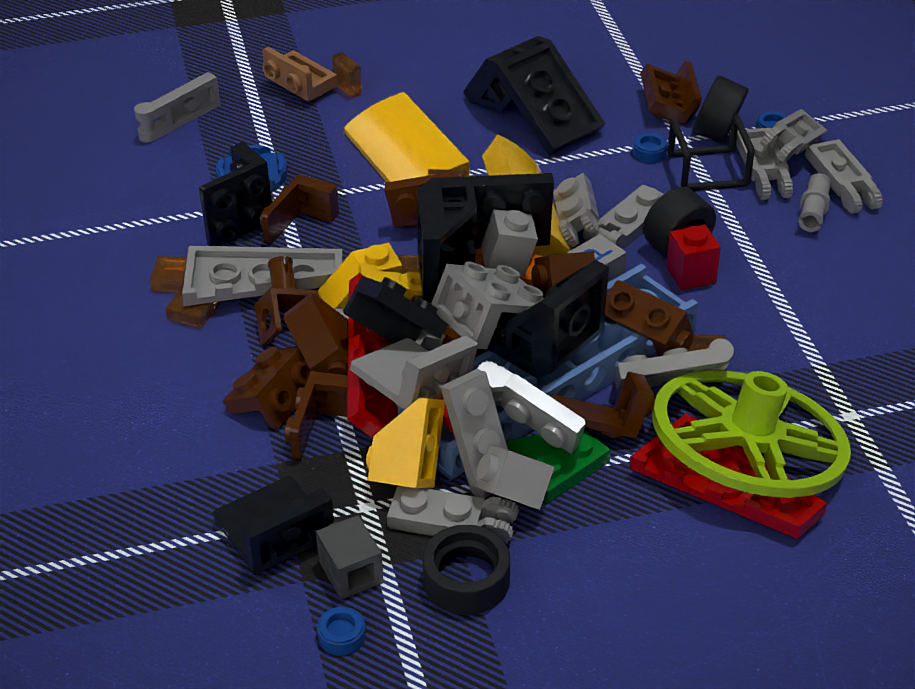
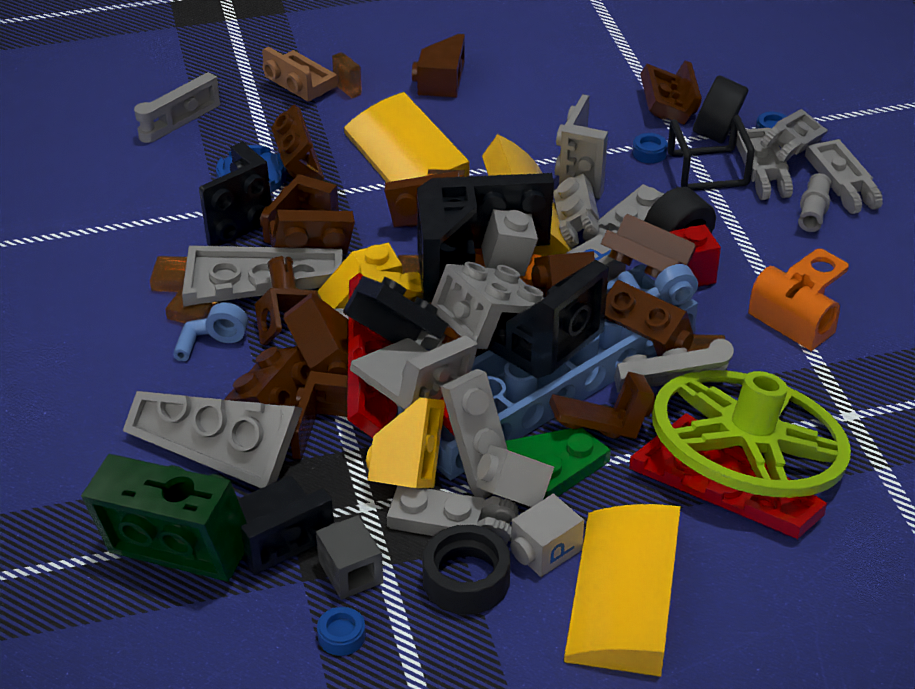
black bracket [463,36,606,155] -> none
light grey hinge [476,361,586,455] -> none
none -> dark green piece [81,454,247,582]
none -> light grey wing [123,391,302,488]
none -> medium blue plate [173,303,248,362]
none -> reddish brown bracket [269,210,355,253]
none -> reddish brown bracket [271,104,325,181]
none -> reddish brown slope [412,34,465,98]
none -> light grey brick [510,493,584,577]
none -> light grey bracket [555,94,608,199]
none -> yellow slope [564,504,681,677]
none -> reddish brown bracket [601,214,696,278]
none -> medium blue plate [617,264,698,305]
none -> orange piece [748,248,849,351]

